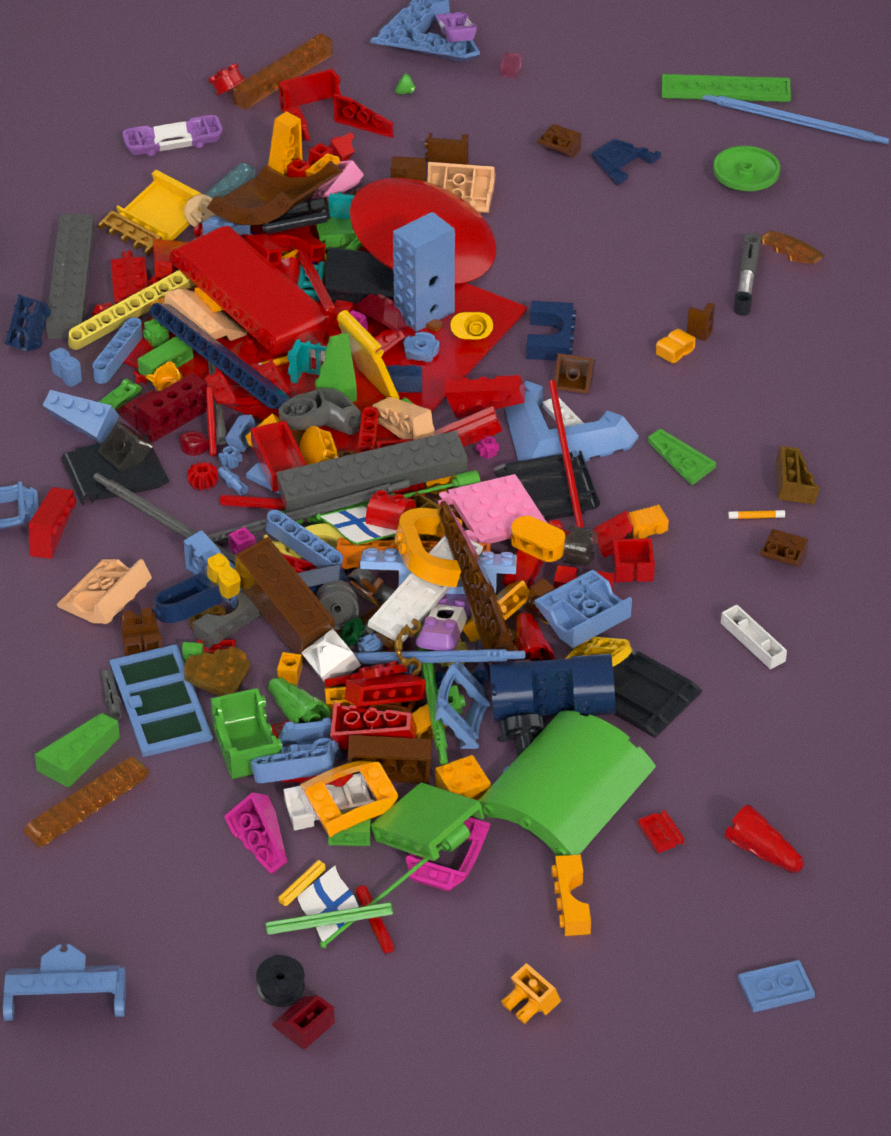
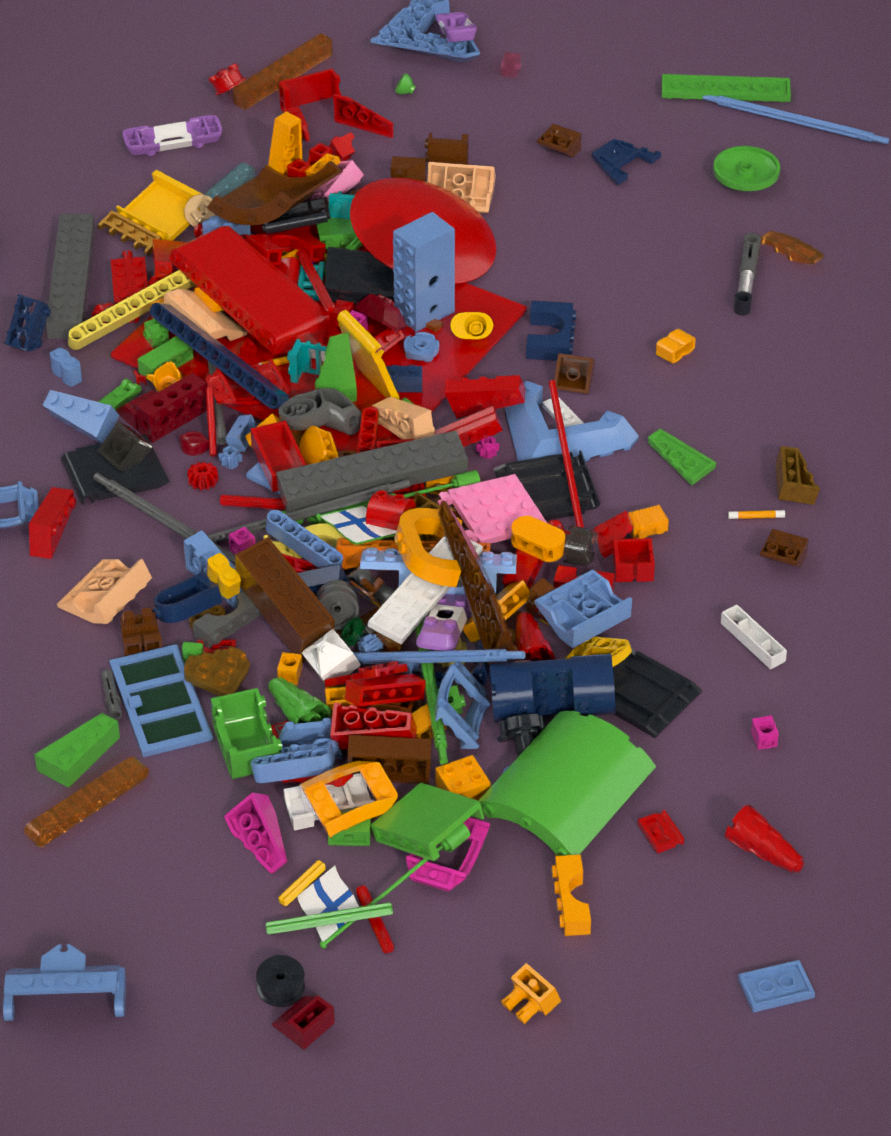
medium blue beam [92,317,143,384] -> none
medium blue pin [218,466,248,496] -> none
pearl gold piece [395,618,422,676] -> none
reddish brown panel [687,302,715,342] -> none
none -> dark pink brick [751,715,779,750]

